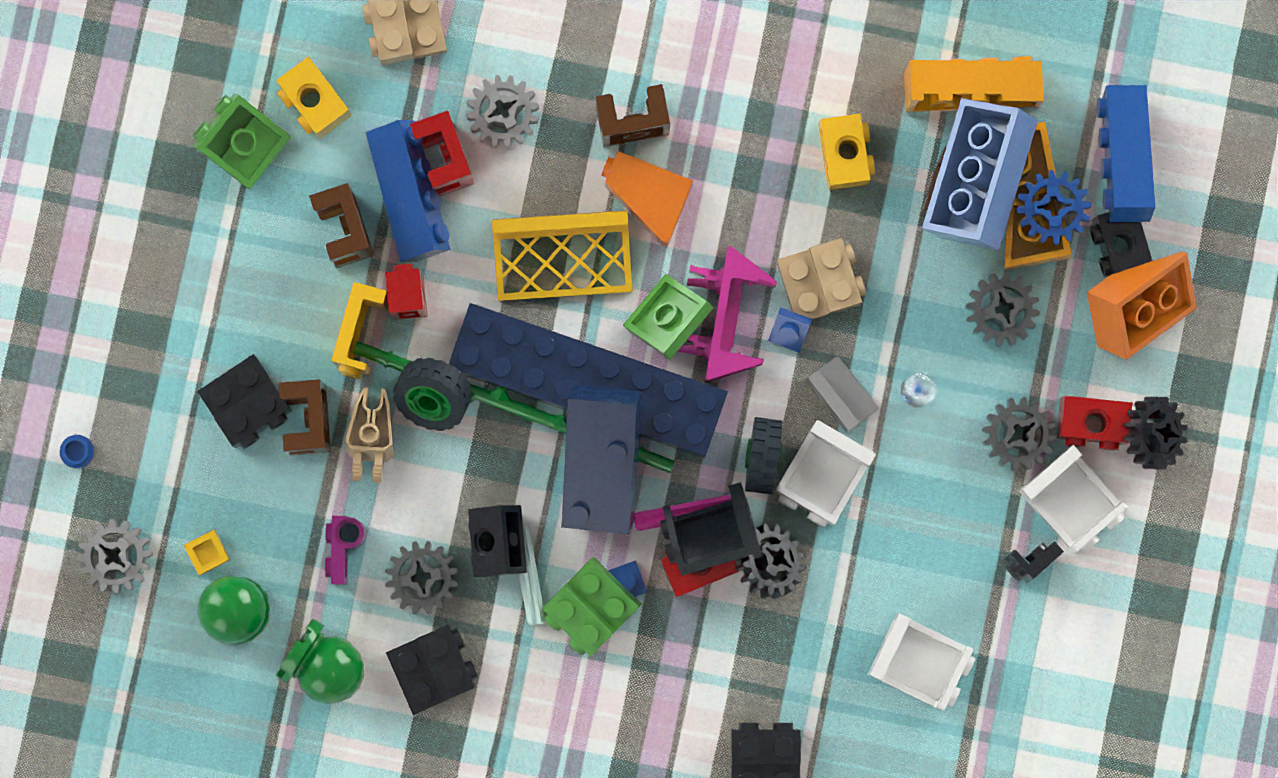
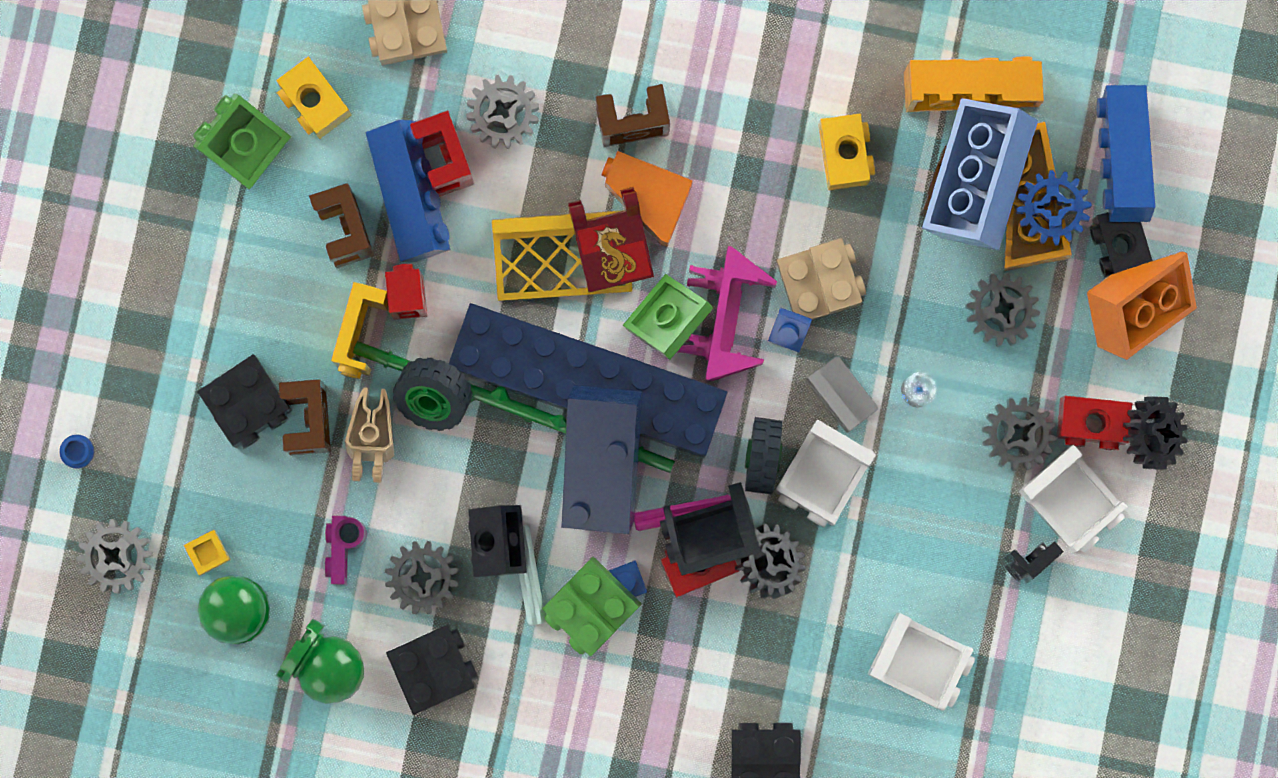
none -> flag [568,187,654,293]

